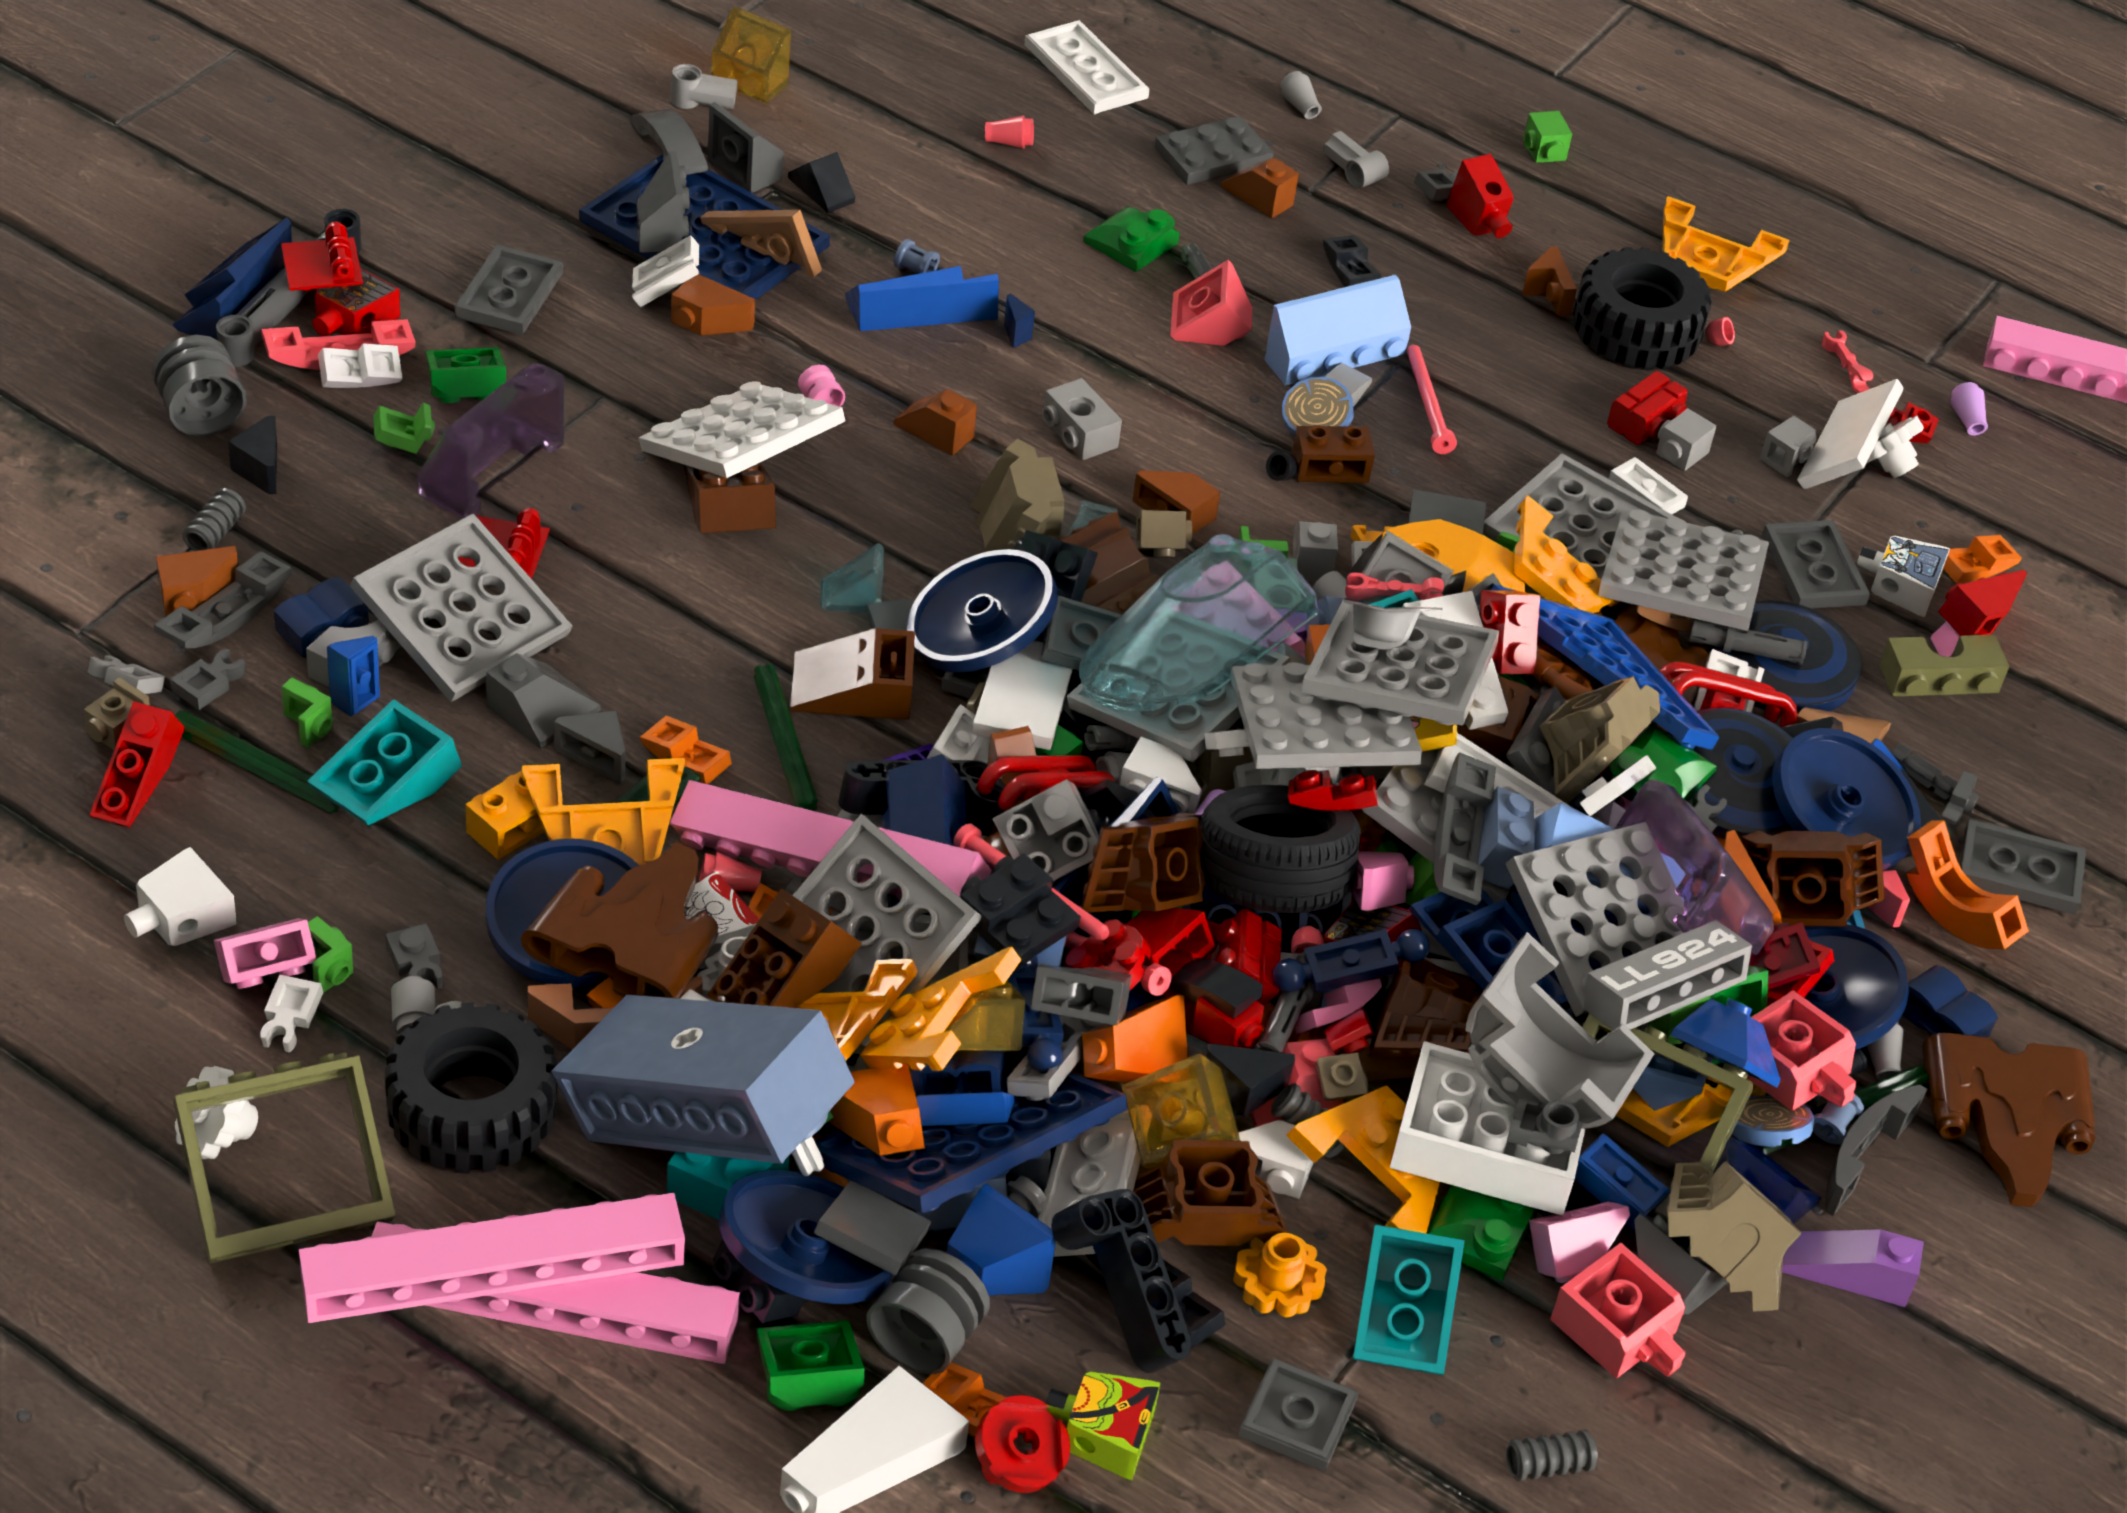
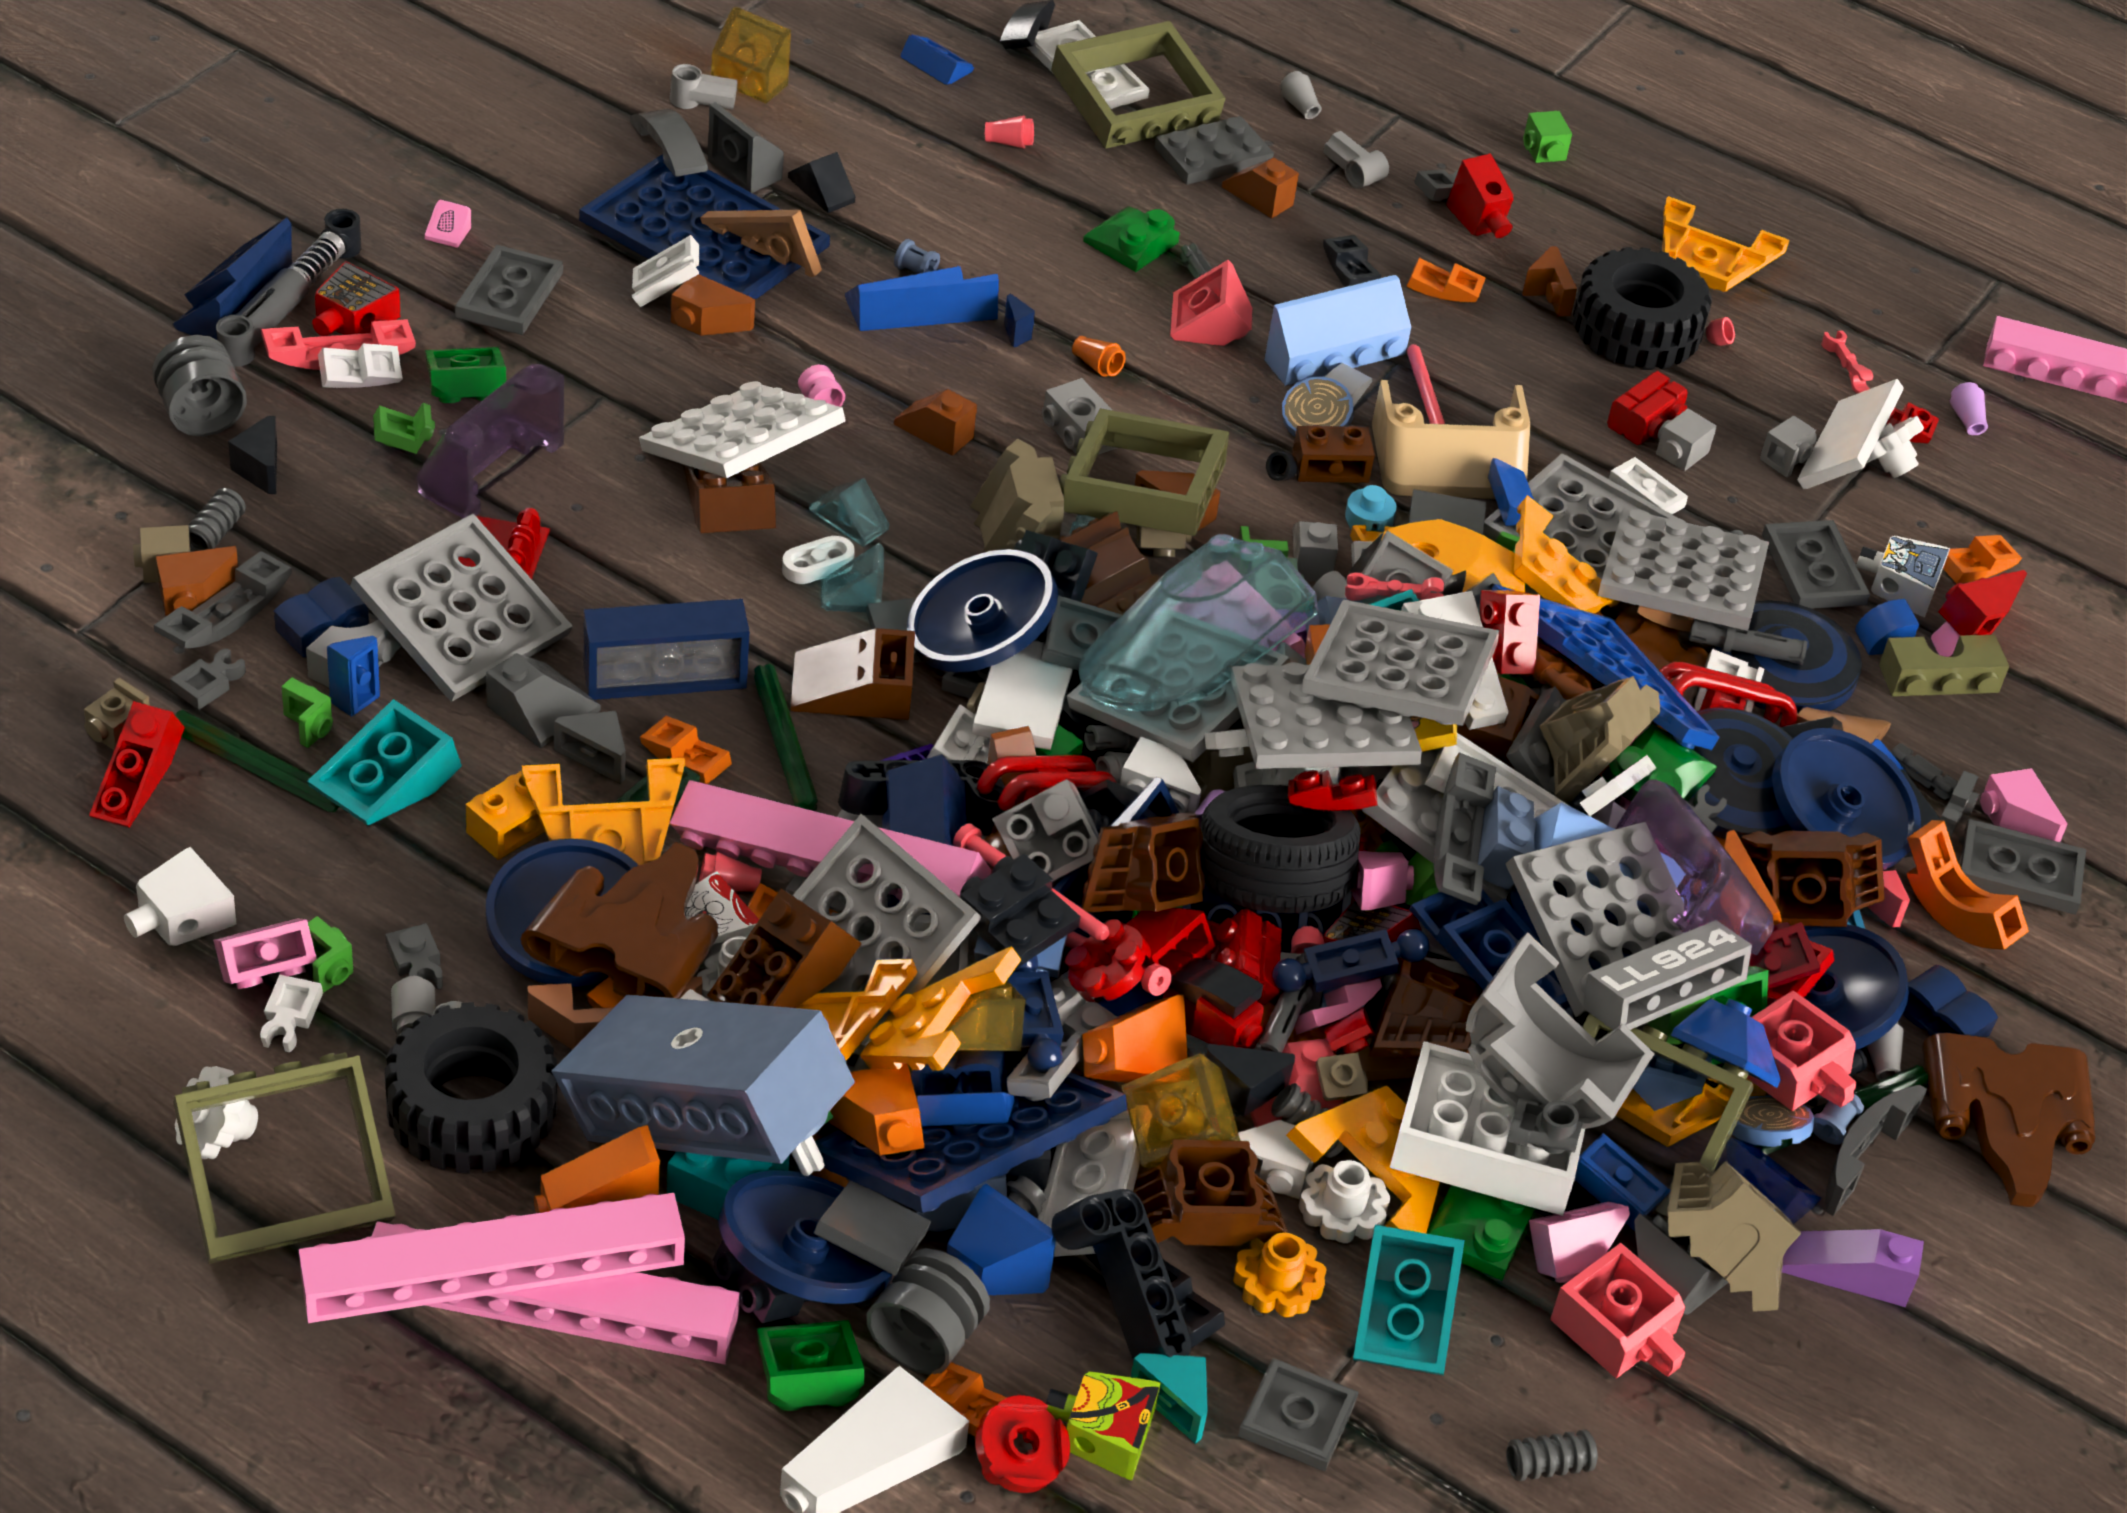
light grey plate [87,655,165,694] -> none
red hinge [281,221,363,291] -> none
dark grey slope [636,152,690,252] -> none
dark grey arch [1031,964,1132,1026] -> none
light grey piece [1344,600,1443,649] -> none
none -> dark tan brick [133,525,191,583]
none -> bright pink slope [425,200,471,248]
none -> orange slope [534,1125,660,1213]
none -> dark blue brick [583,599,750,700]
none -> white plate [782,536,854,584]
none -> clear light blue slope [809,478,889,547]
none -> blue slope [901,34,974,85]
none -> black slope [1000,0,1055,49]
none -> olive window [1051,21,1225,149]
none -> olive window [1059,408,1229,536]
none -> orange cone [1072,336,1126,377]
none -> teal slope [1130,1353,1208,1444]
none -> white plant [1299,1160,1390,1243]
none -> medium azure piece [1345,485,1396,532]
none -> tan windscreen [1372,380,1530,499]
none -> orange slope [1406,258,1486,302]
none -> blue slope [1488,458,1534,526]
none -> blue brick [1855,599,1919,655]
none -> bright pink slope [1980,768,2067,842]

